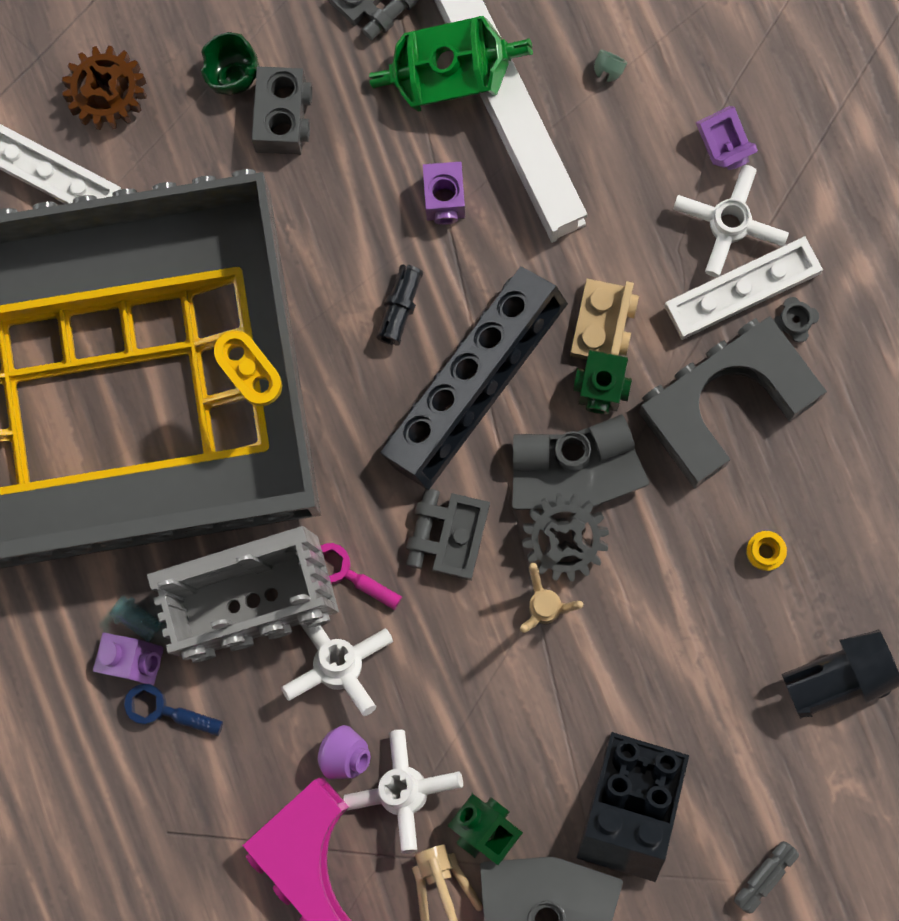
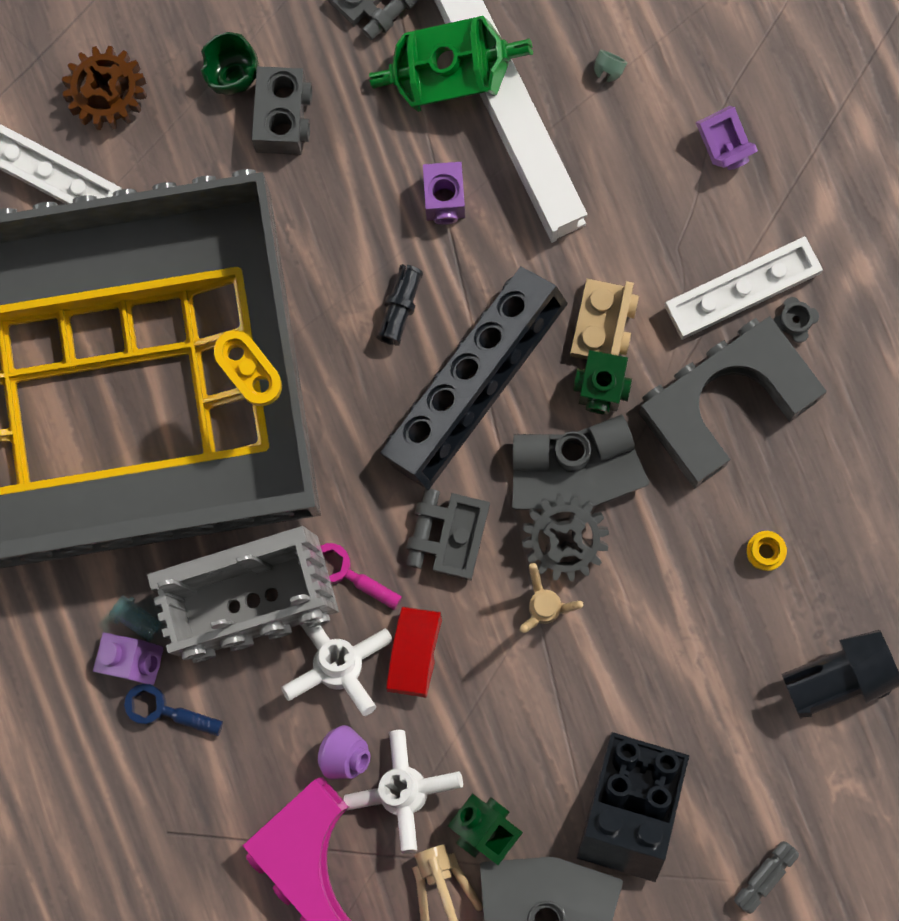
white bar [673,165,789,277] -> none
none -> red slope [386,607,442,698]

